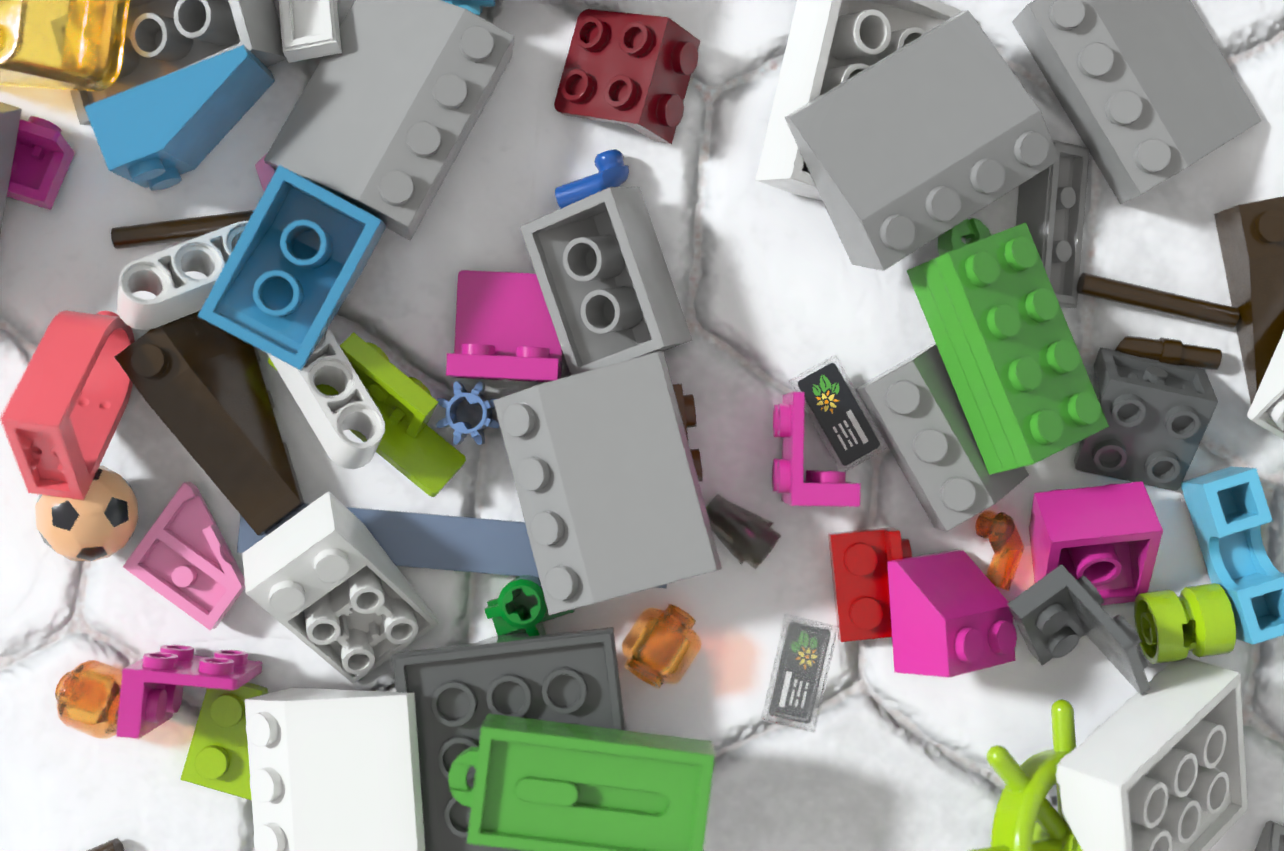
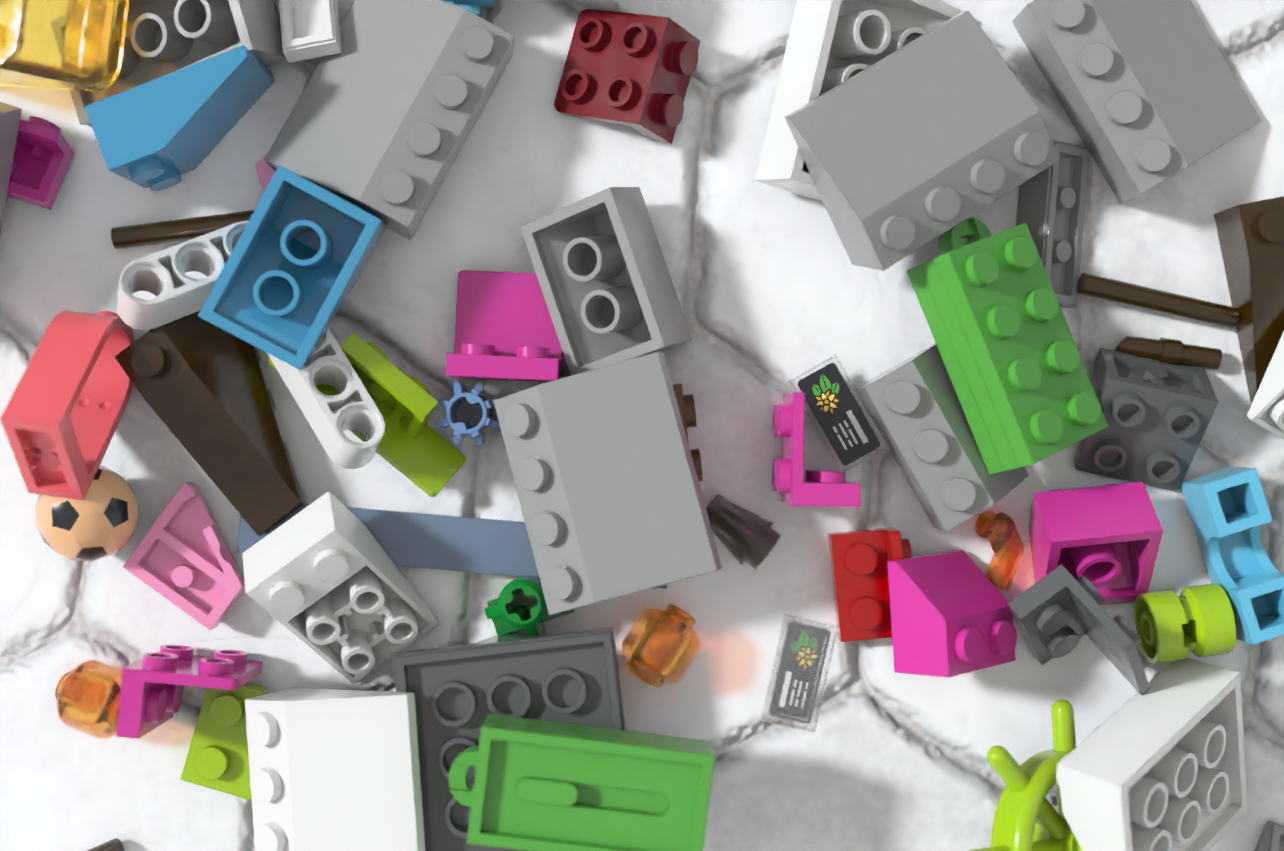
blue arm [555,149,629,209] -> none

